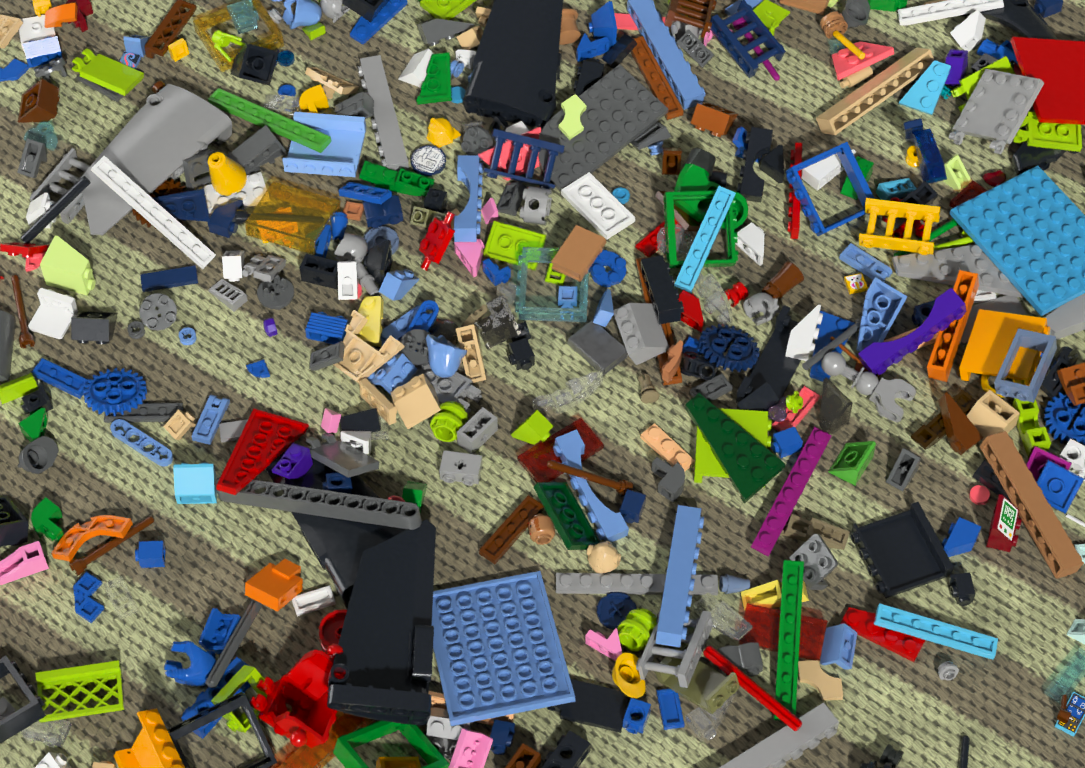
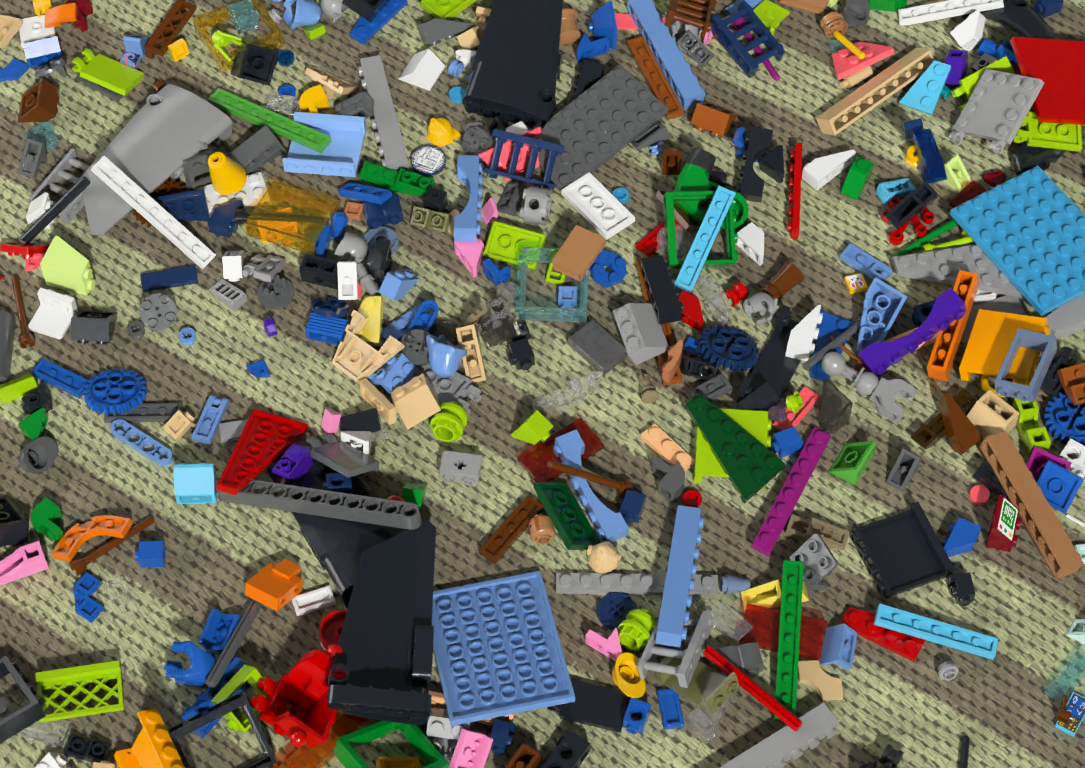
dark grey plate [309,342,345,371] -> none
green wing [416,52,452,105] -> none
red plate [419,211,455,271] -> none
light grey brick [457,407,498,454] -> none
yellowish green tile [558,94,587,140] -> none
medium blue slope [593,289,614,327] -> none
black slope [602,34,637,69] -> none
blue window [786,142,875,236] -> none
yellow fence [859,198,940,255] -> none
none -> black slope [63,733,112,763]
none -> dark blue tile [311,297,349,318]
none -> red tile [682,489,702,508]

